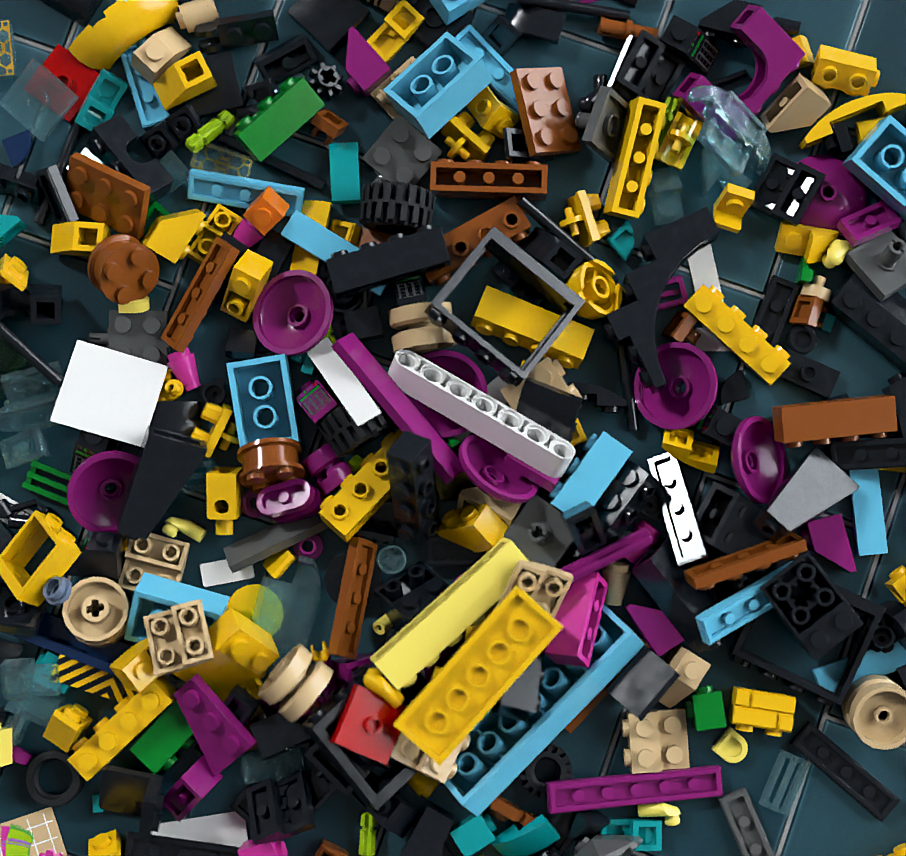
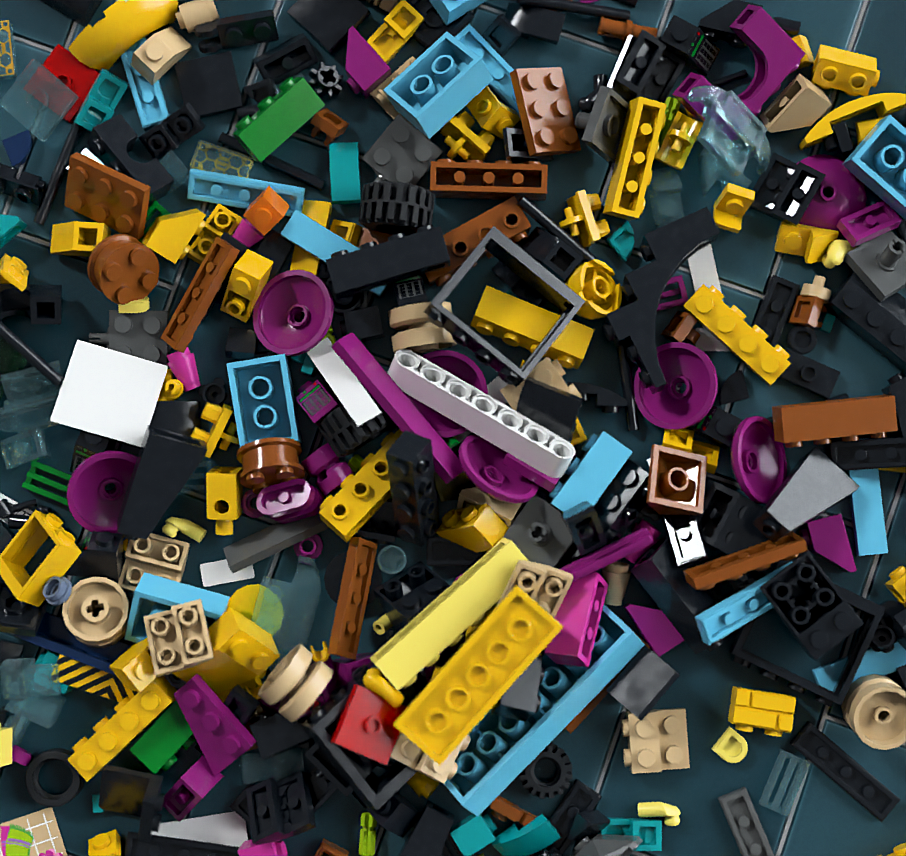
black tile [36,164,79,224] -> none
yellow slope [43,703,93,753] -> none
yellow slope [152,50,218,111] -> none
lime axle [185,110,235,153] -> none
yellow slope [263,548,297,579] -> none
magenta tile [546,765,723,814] -> none
tan slope [658,644,711,709] -> none
green brick [684,685,727,731] -> none
green tile [795,256,814,286] -> none
none -> dark orange slope [646,444,707,515]

